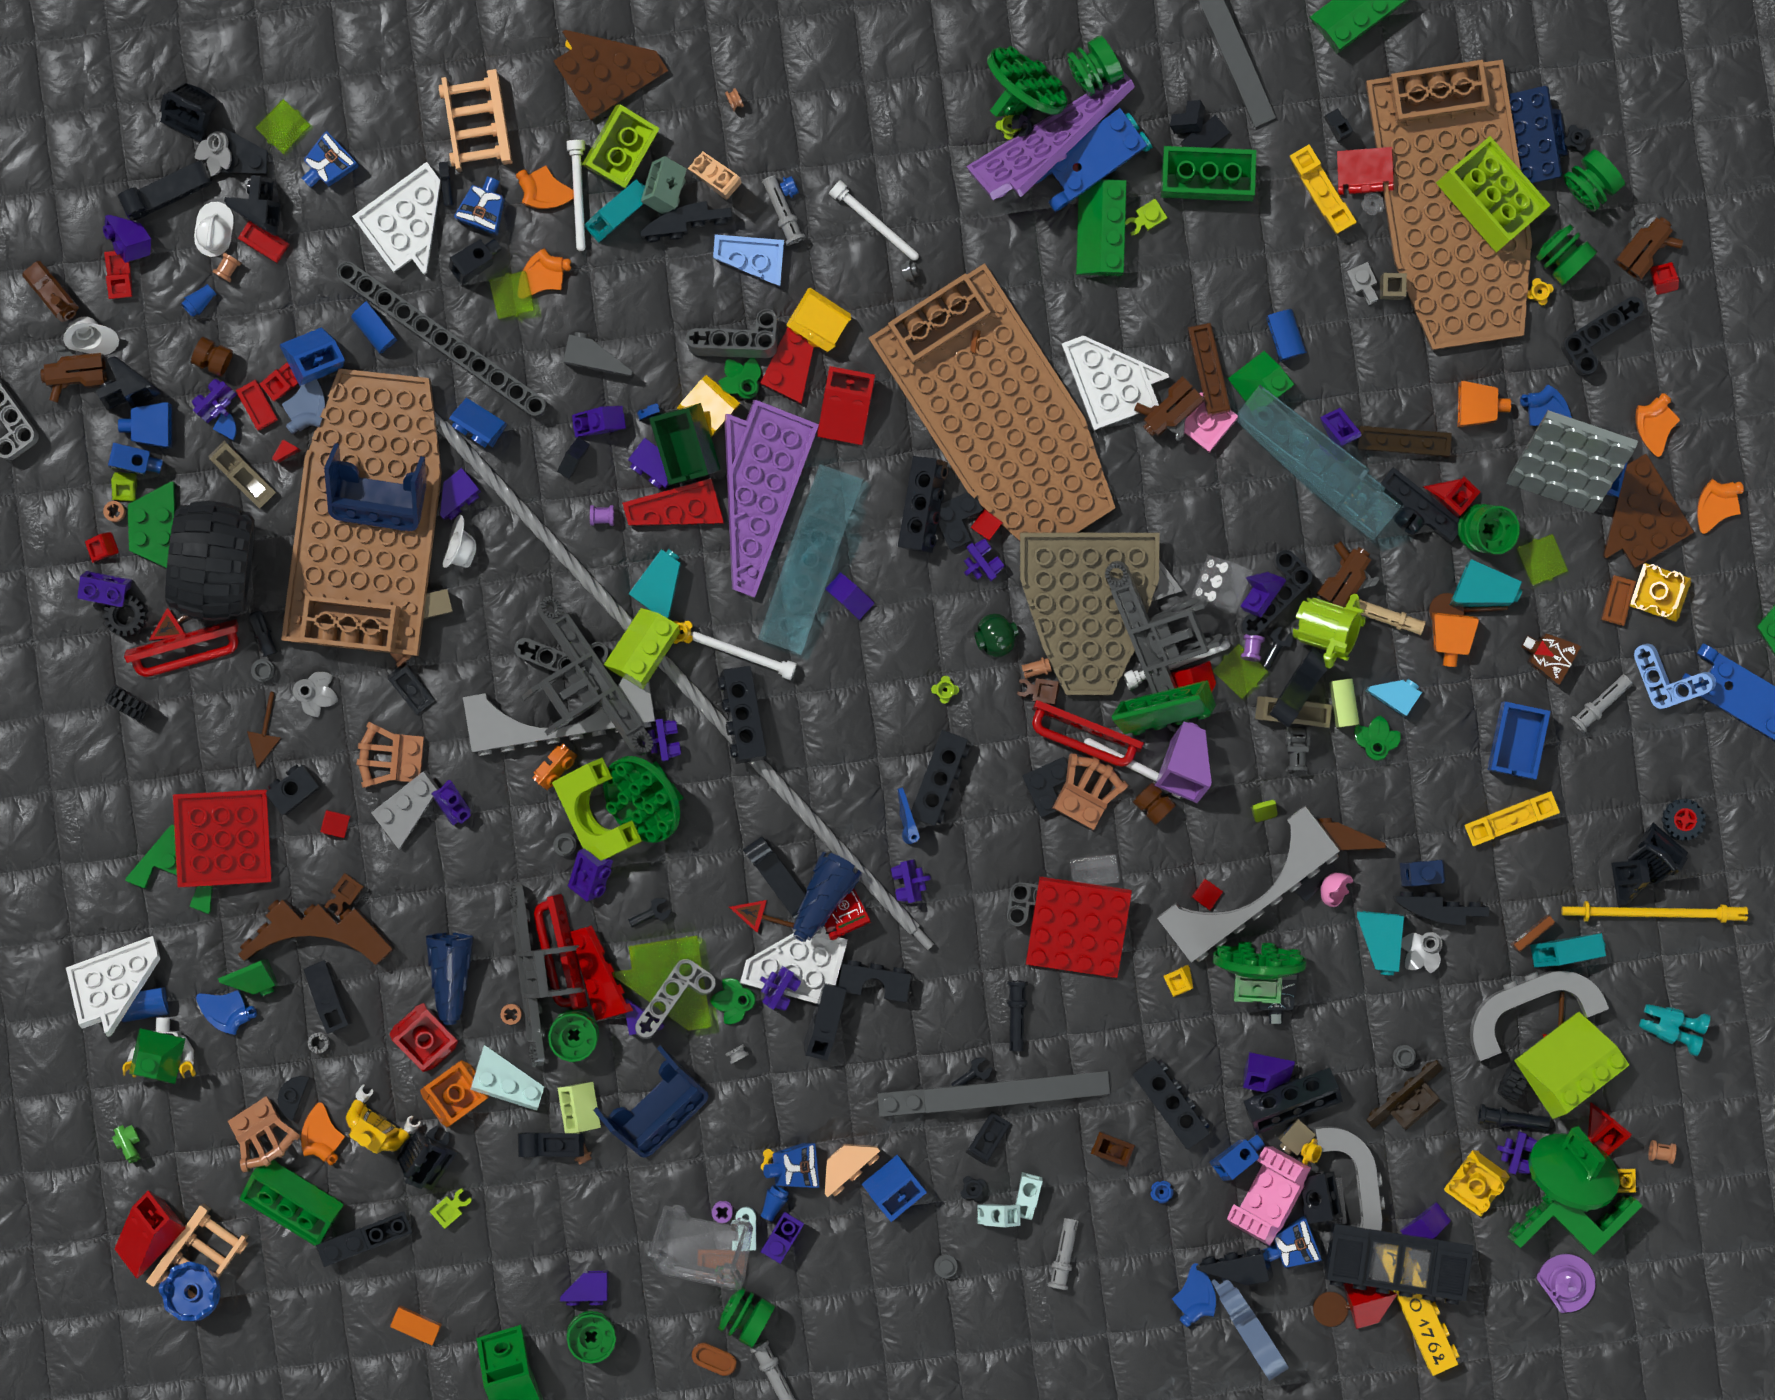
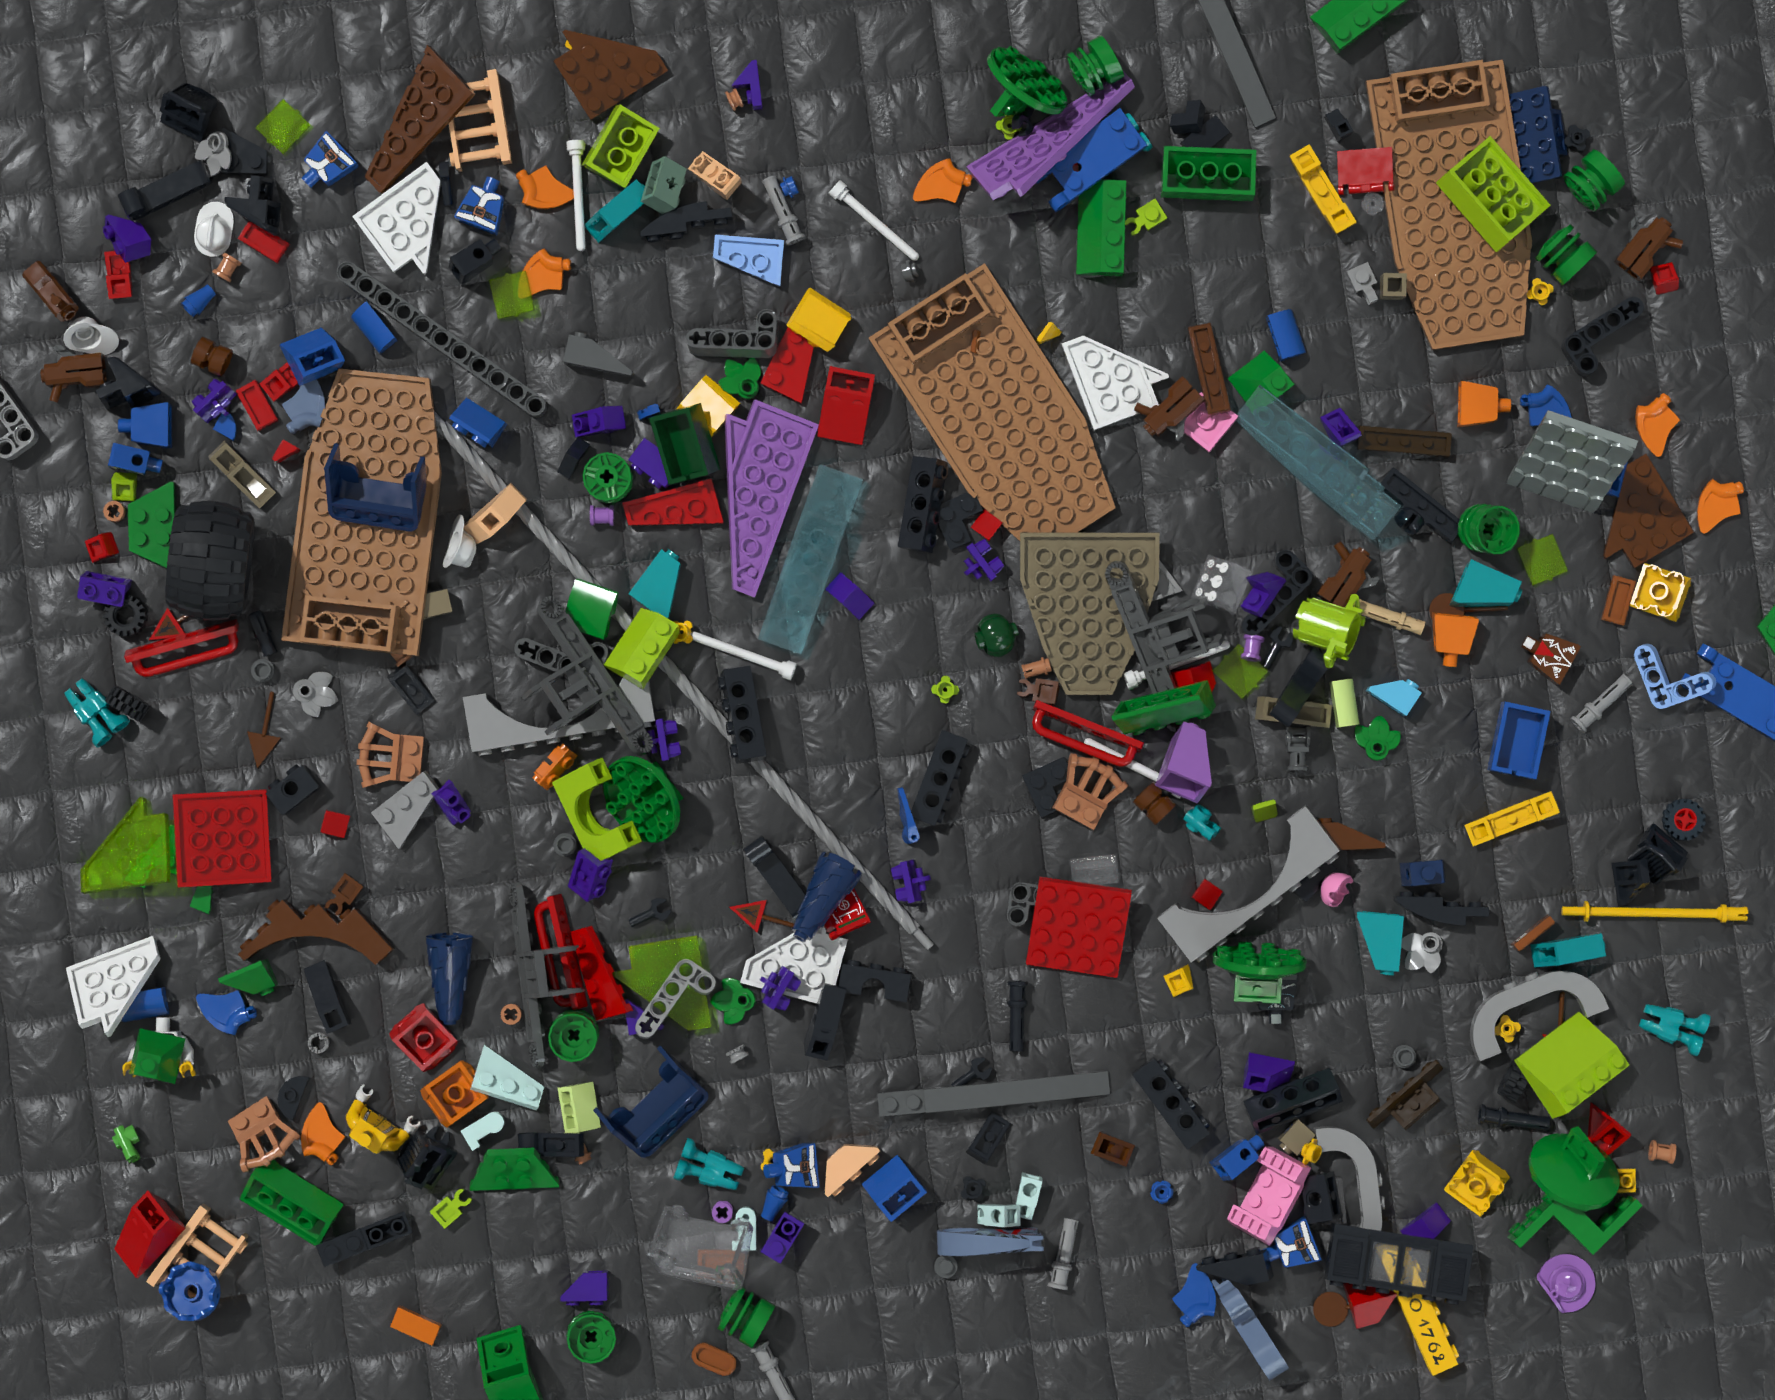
dark purple slope [440,468,481,520] -> none
red slope [1423,476,1481,517] -> none
dark purple hips [1497,1131,1538,1174] -> none
none -> teal piece [64,678,130,748]
none -> clear neon green wing [80,797,171,894]
none -> reddish brown wing [365,45,476,194]
none -> light aqua leg [461,1112,505,1151]
none -> light nougat slope [463,483,527,544]
none -> green wing [469,1148,559,1191]
none -> green slope [565,578,619,640]
none -> green wheel [583,452,634,504]
none -> teal piece [673,1138,744,1190]
none -> dark purple slope [732,60,763,110]
none -> orange arm [913,158,973,203]
none -> sand blue animal [937,1227,1044,1256]
none -> yellow slope [1036,321,1062,345]
none -> teal plate [1183,804,1221,841]
none -> yellow plate [1495,1015,1521,1043]

